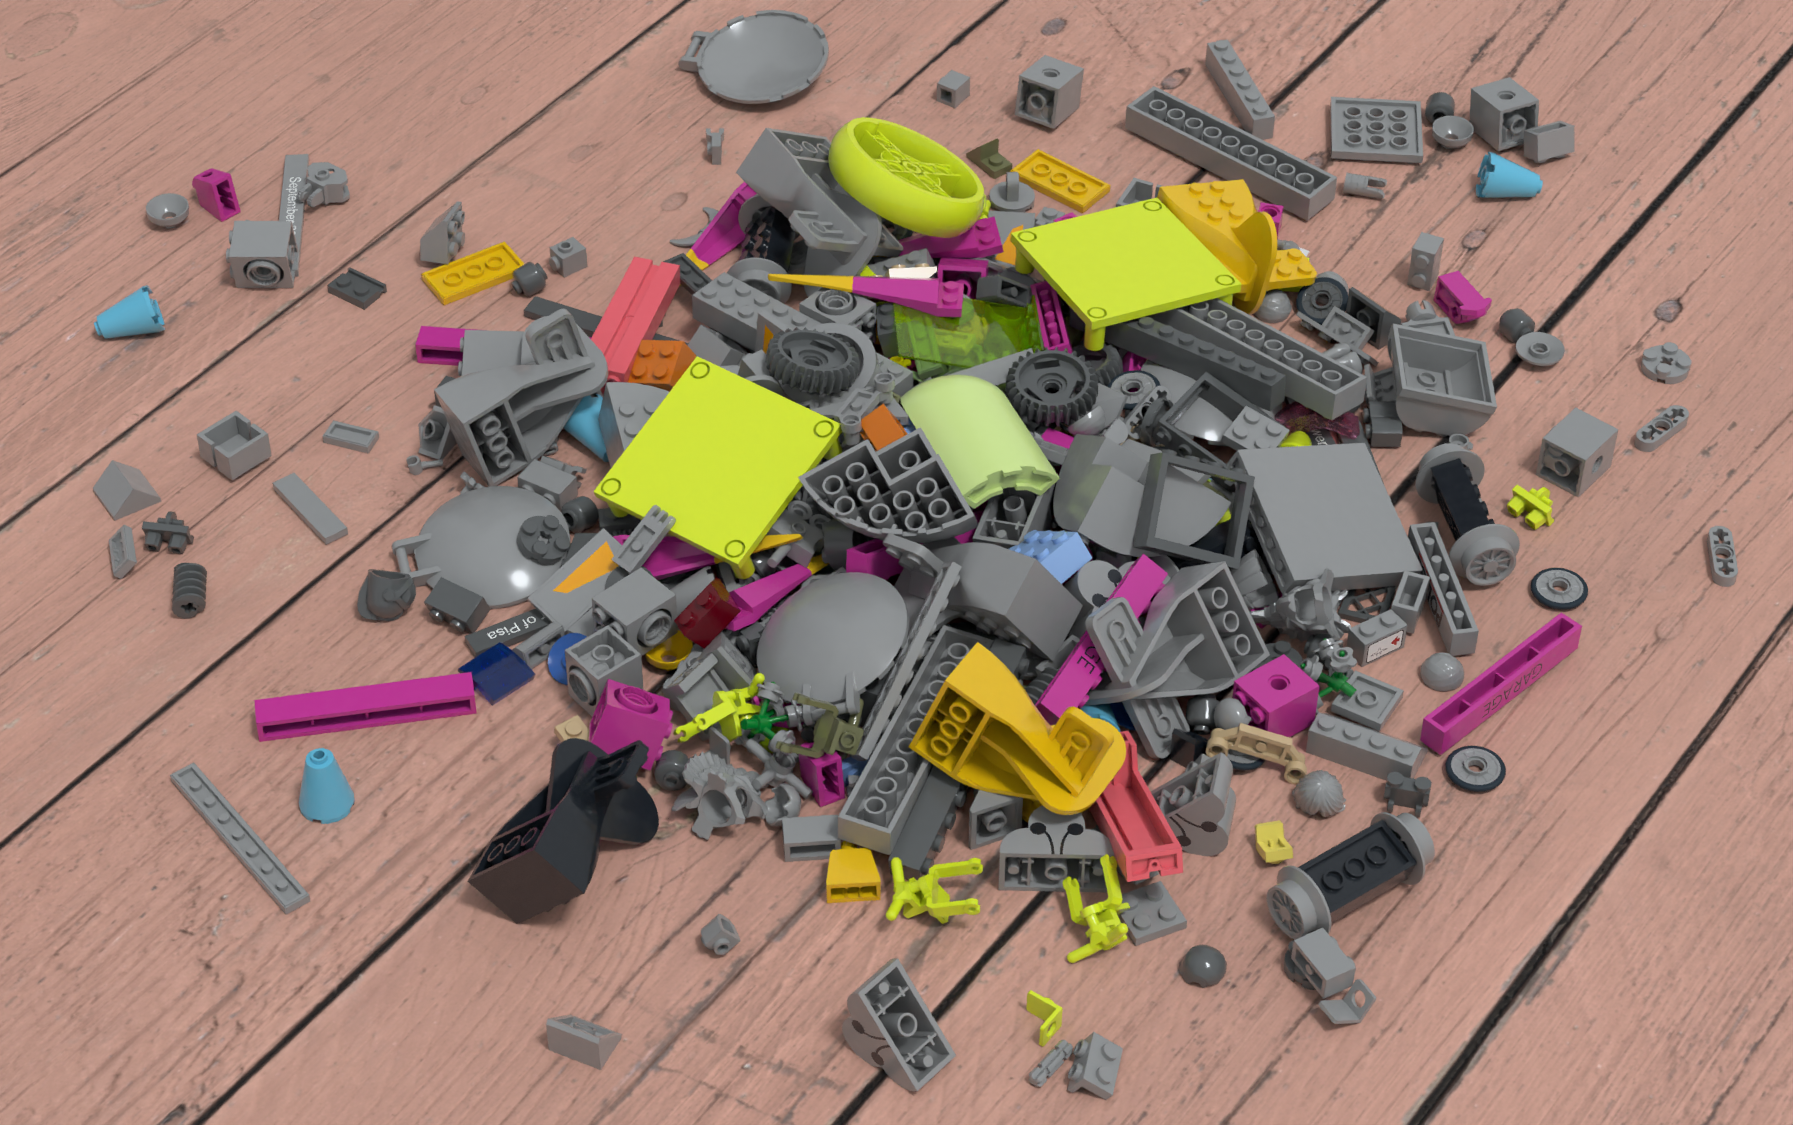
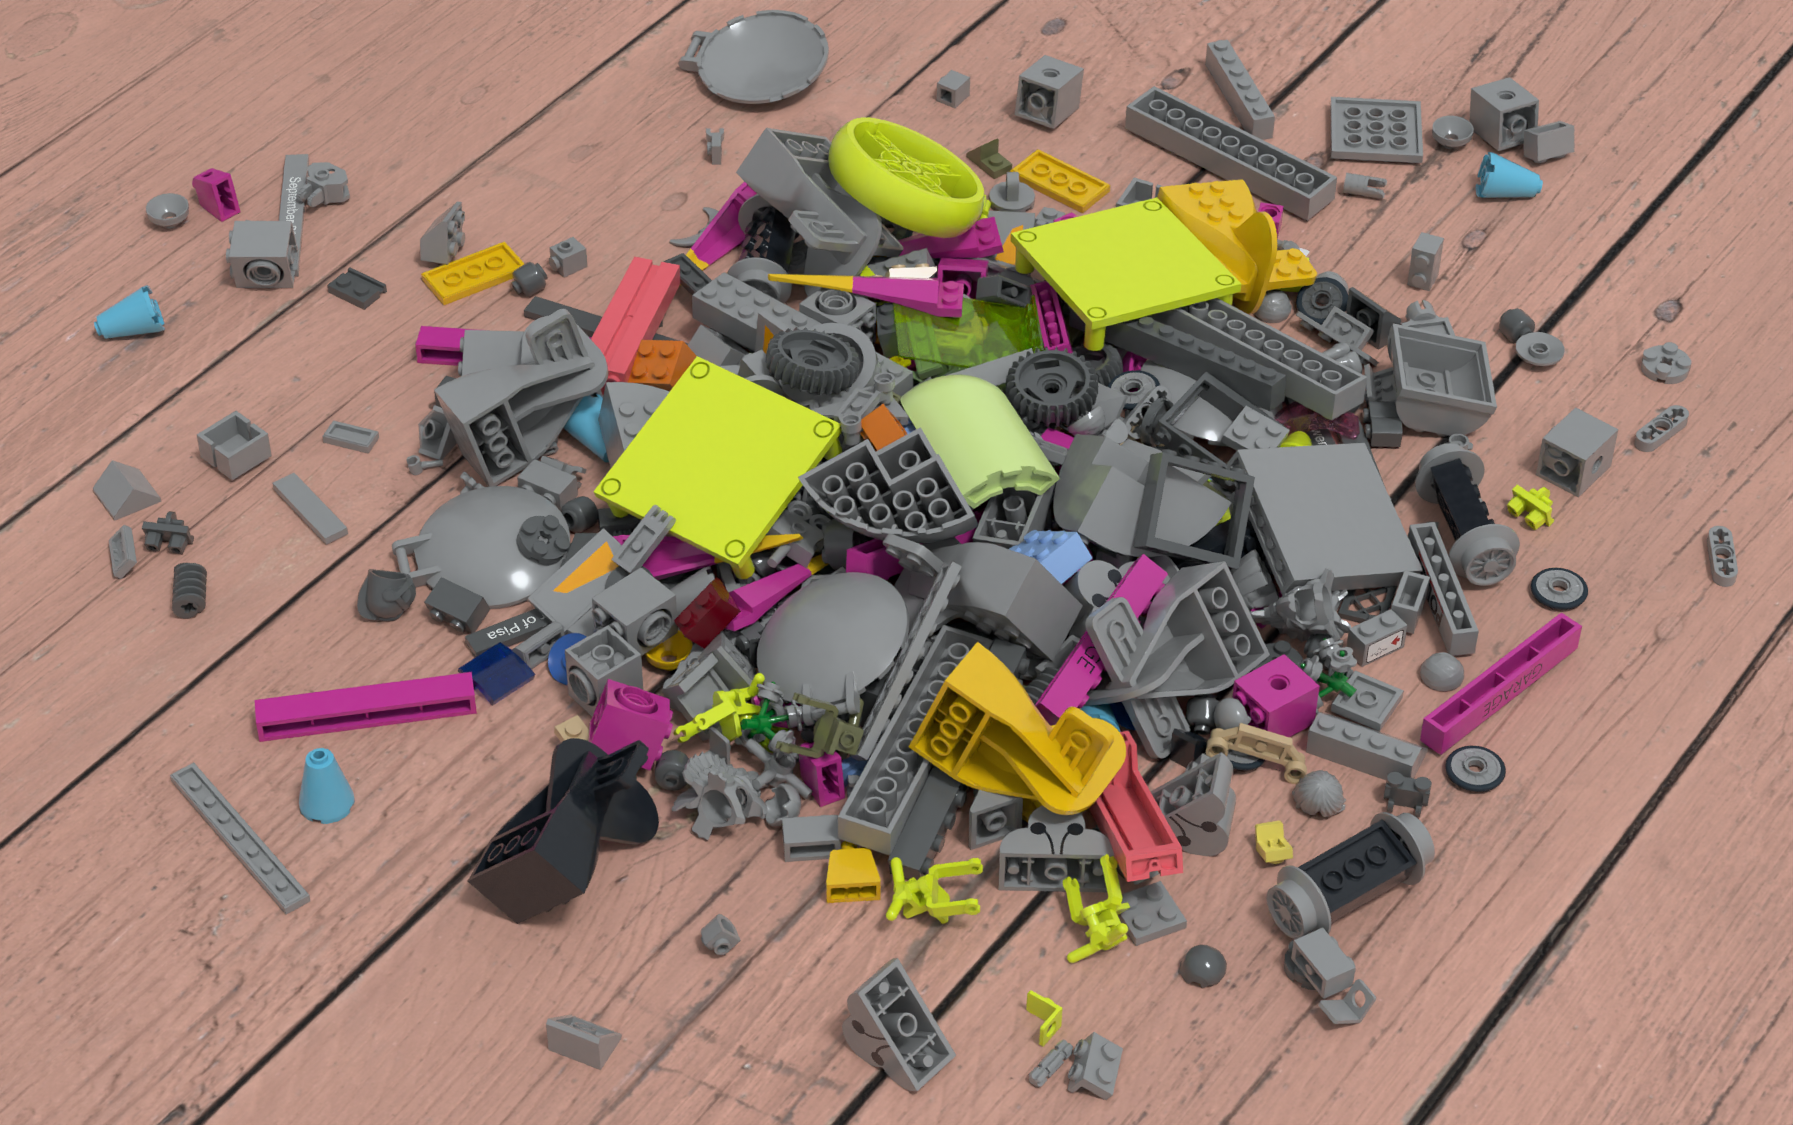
dark grey head [1425,92,1455,124] -> none
dark pink piece [1434,271,1492,324] -> none

